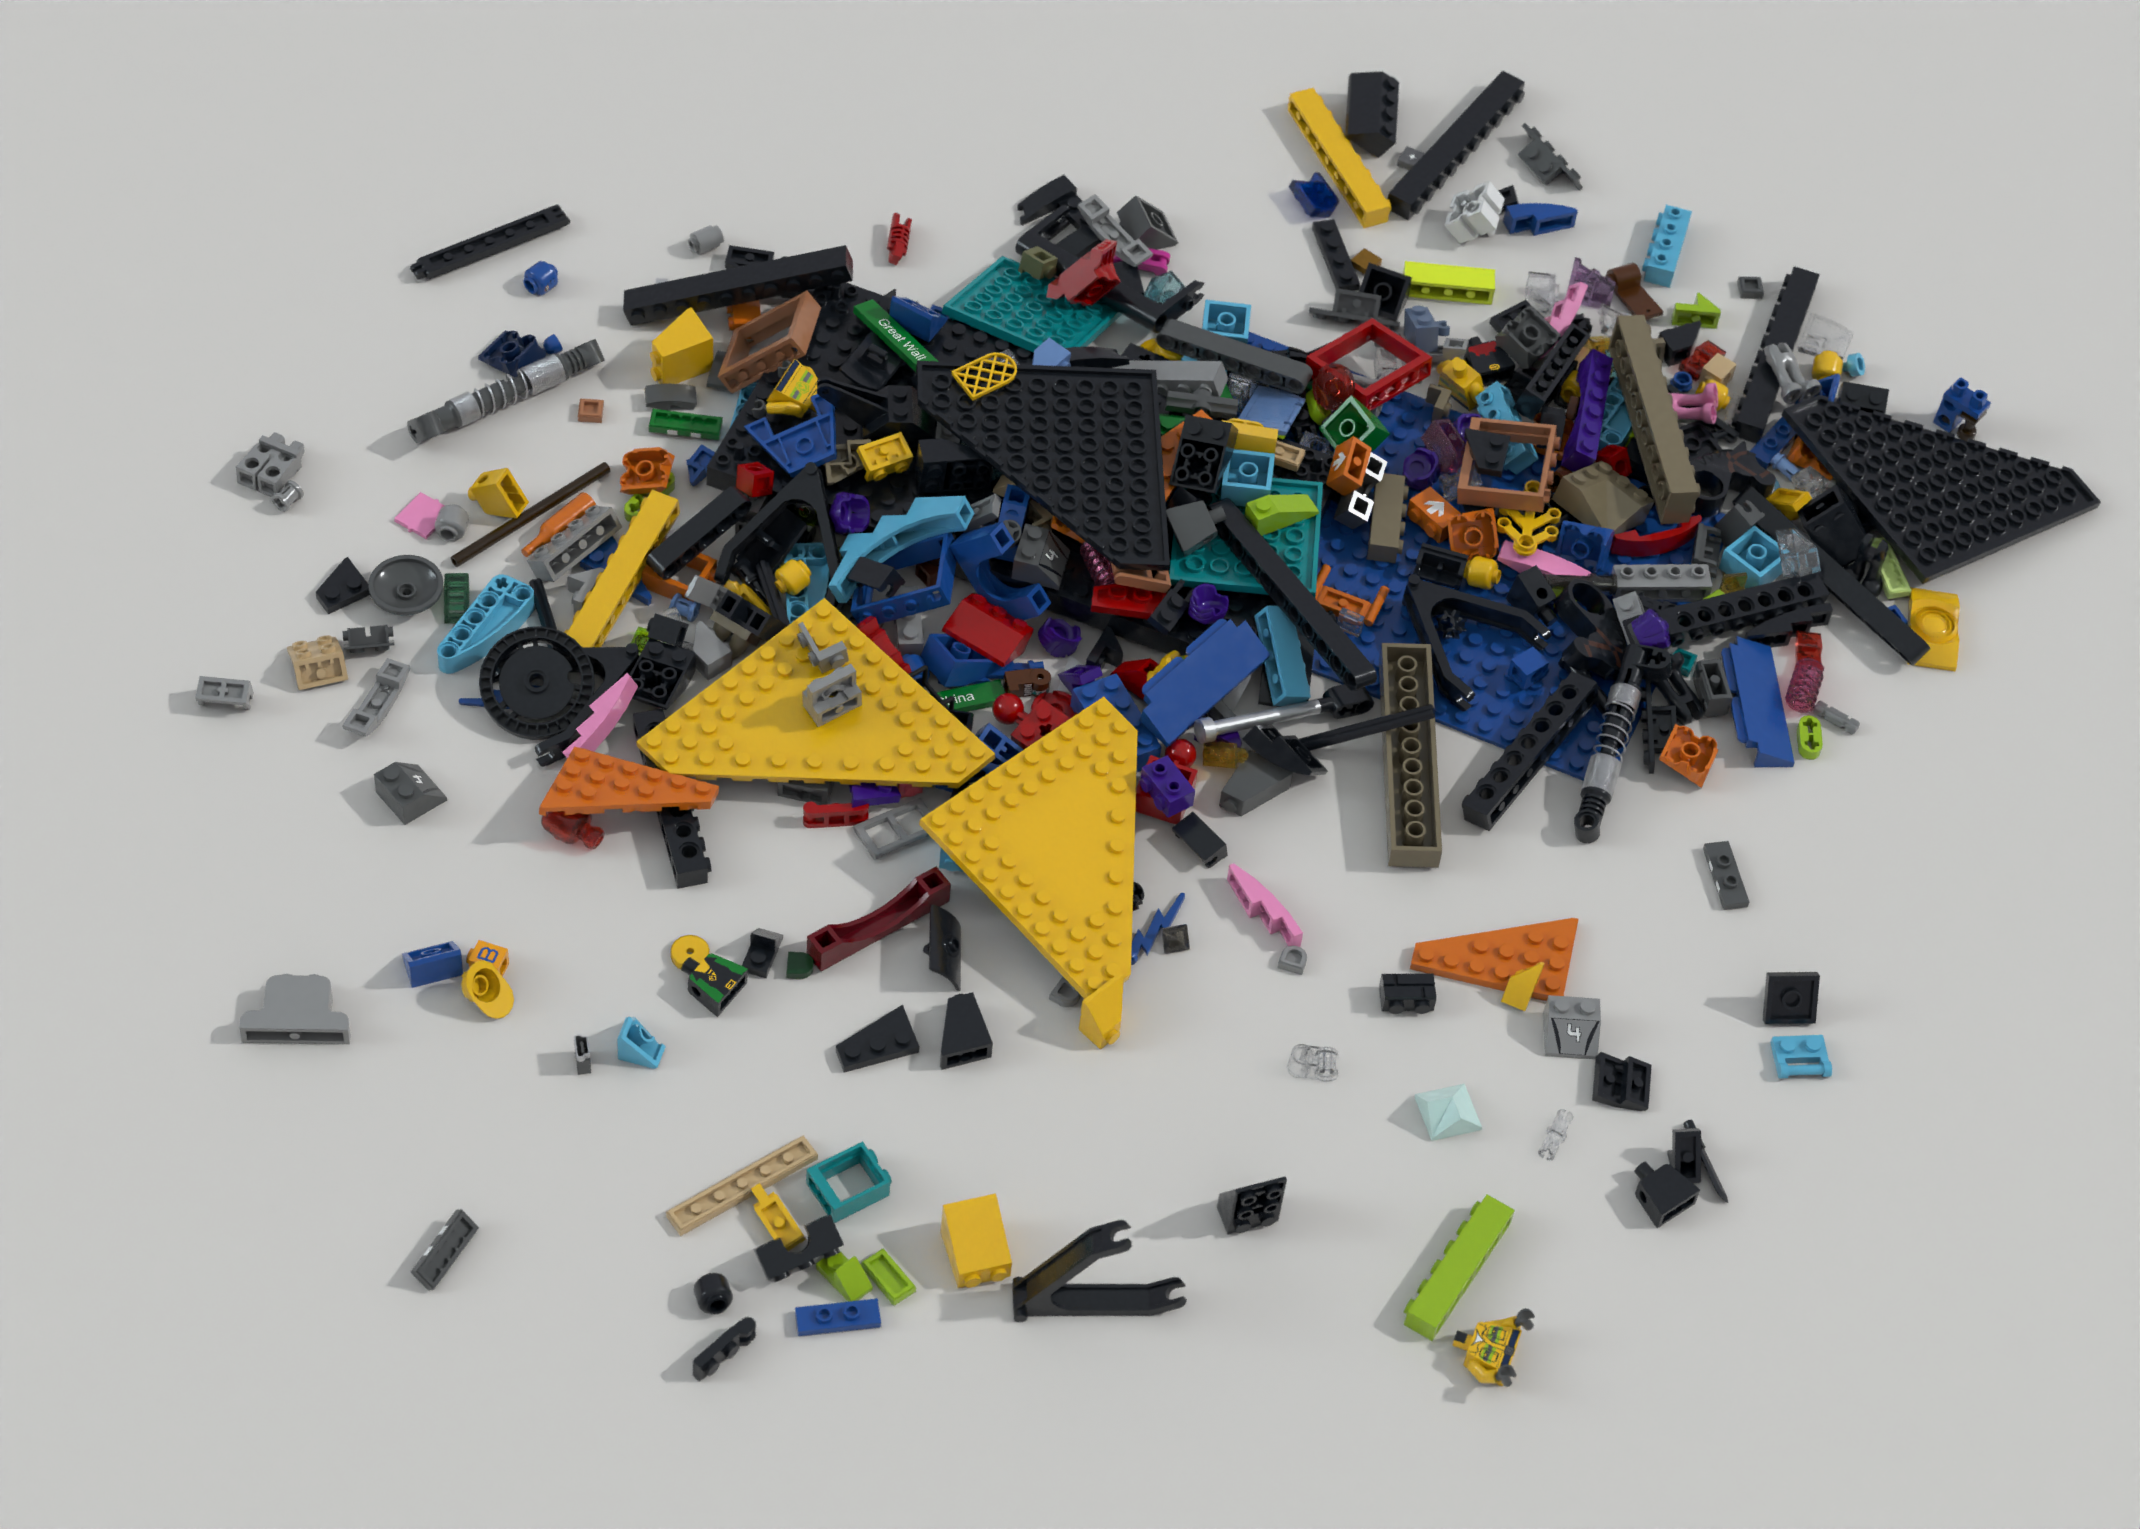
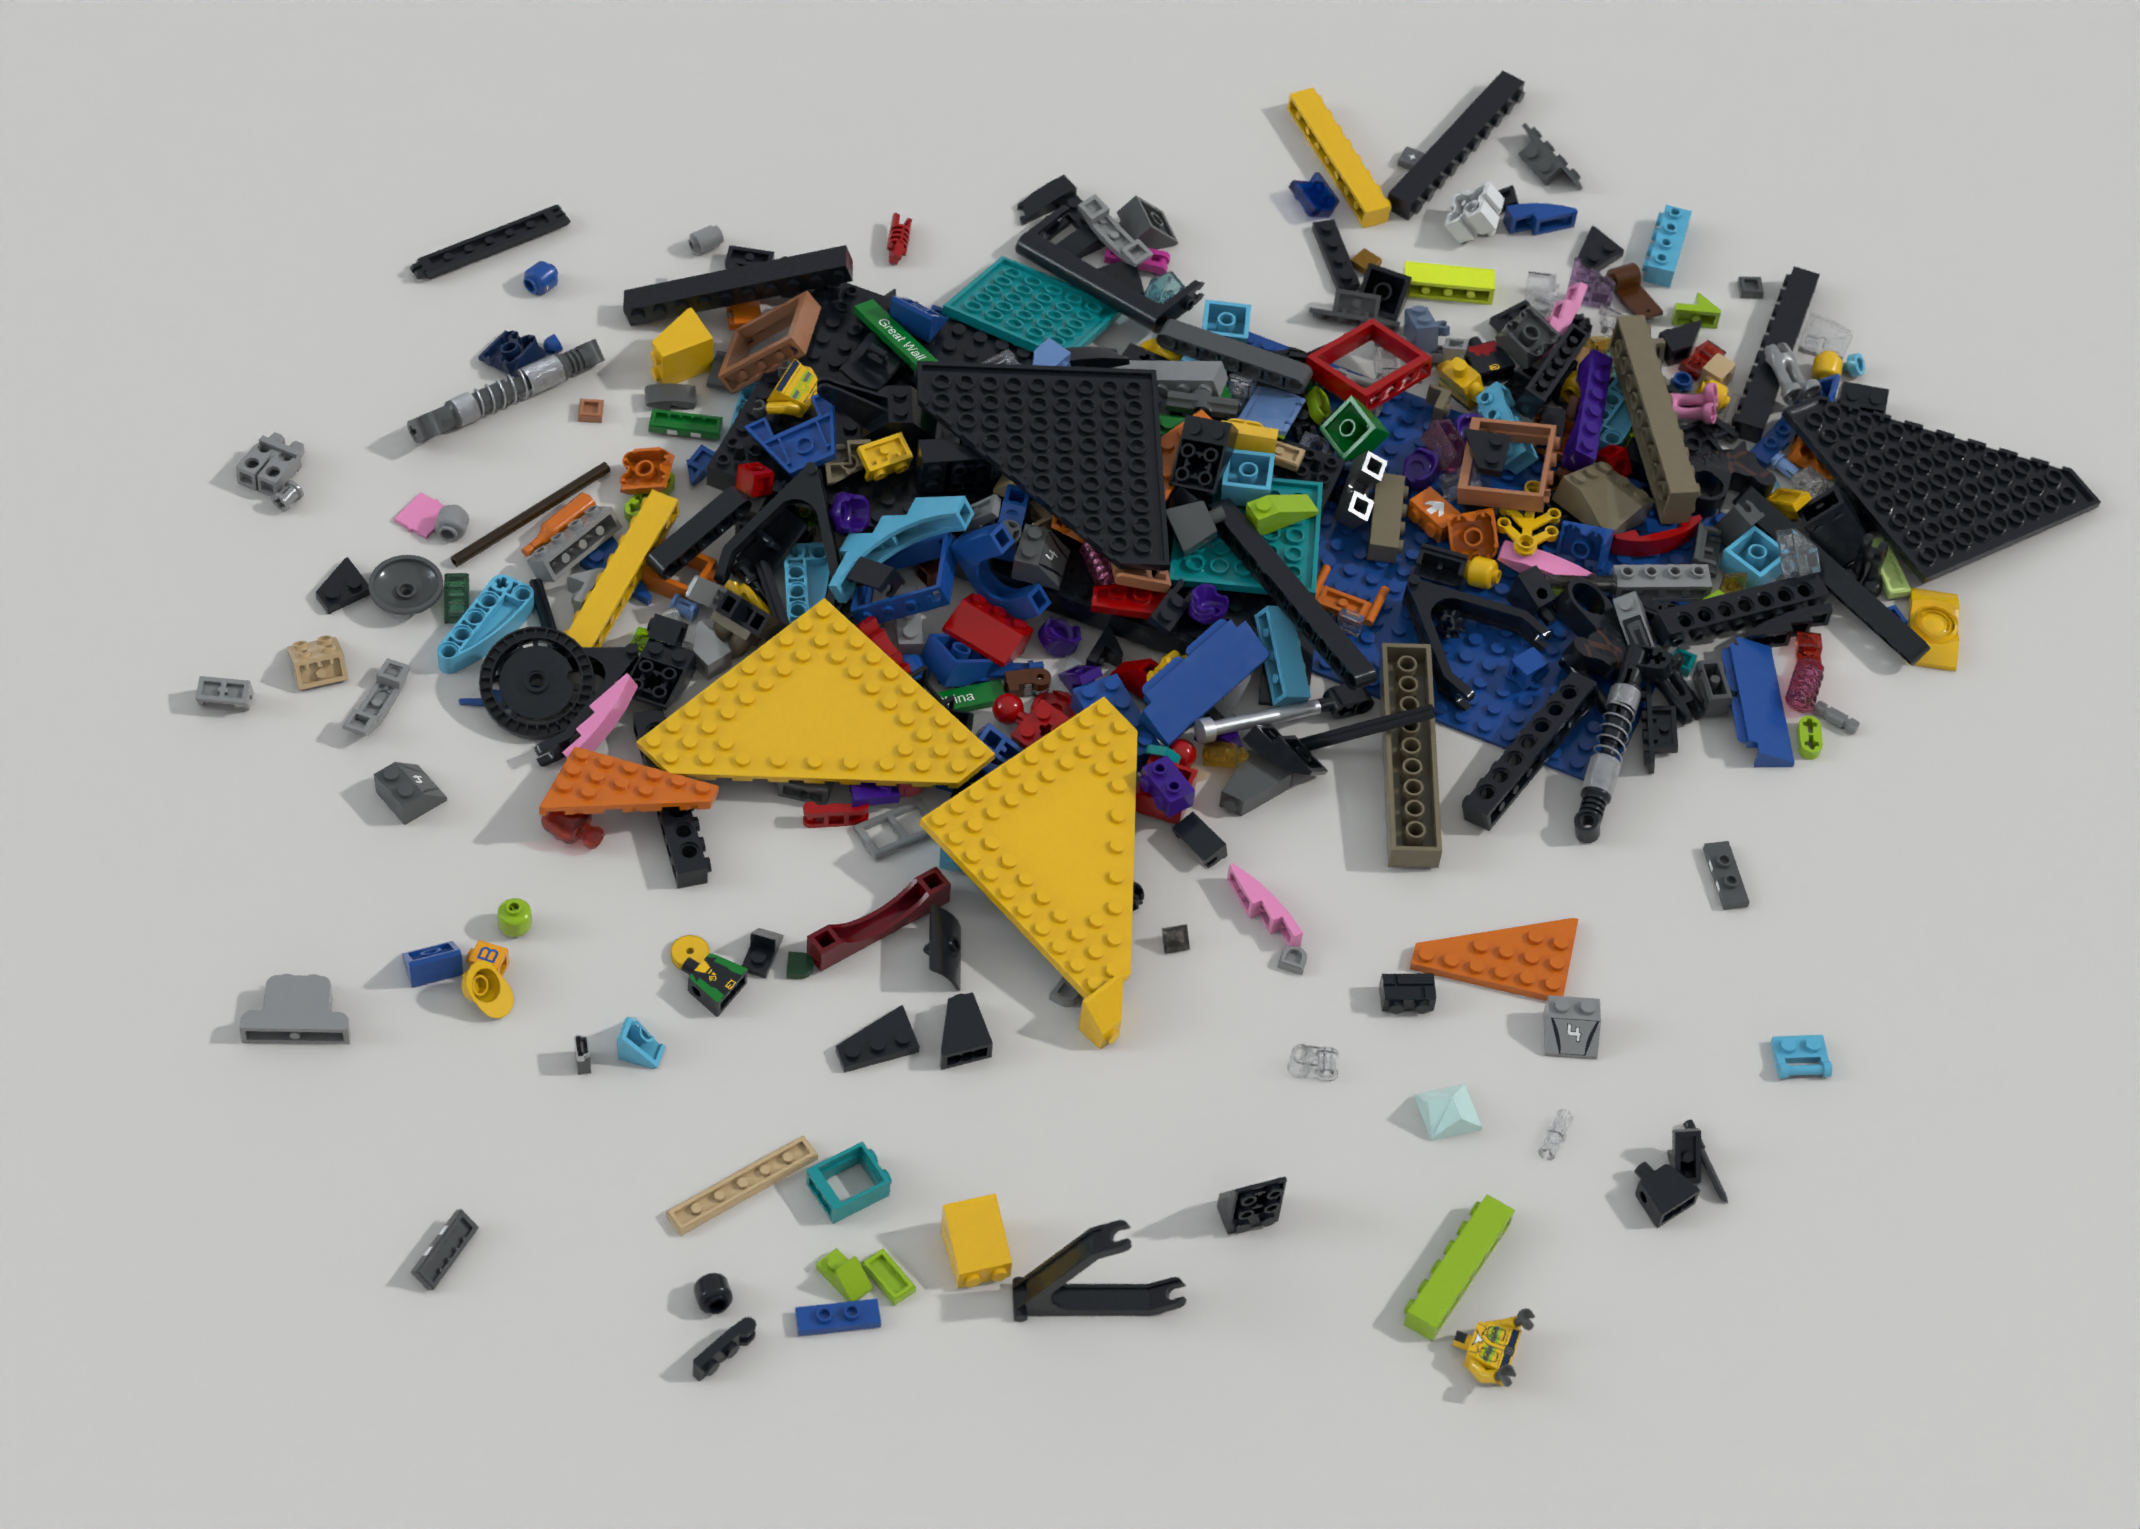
dark grey hinge [342,625,394,653] -> none
yellow torso [468,468,529,518] -> none
yellow hinge [751,1183,806,1251] -> none
black arch [753,1214,844,1282] -> none
yellow head [774,559,812,596] -> none
light grey bracket [797,622,849,673] -> none
light grey brick [802,664,862,727] -> none
yellow window [951,352,1017,401] -> none
olive brick [1018,246,1058,280] -> none
red slope [1046,239,1121,306] -> none
blue piece [1131,893,1185,965] -> none
clear red tile [1312,364,1355,410] -> none
orange brick [1326,436,1372,496] -> none
black slope [1345,71,1399,158] -> none
yellow slope [1501,962,1545,1011] -> none
black slope [1592,1052,1652,1111] -> none
dark purple hair [1631,609,1670,649] -> none
orange slope [1659,724,1718,788] -> none
black tile [1763,972,1820,1024] -> none
blue hips [1933,378,1991,441] -> none
none -> lime head [497,898,532,937]
none -> teal tile [1145,744,1181,764]
none -> black wing [1576,226,1624,276]

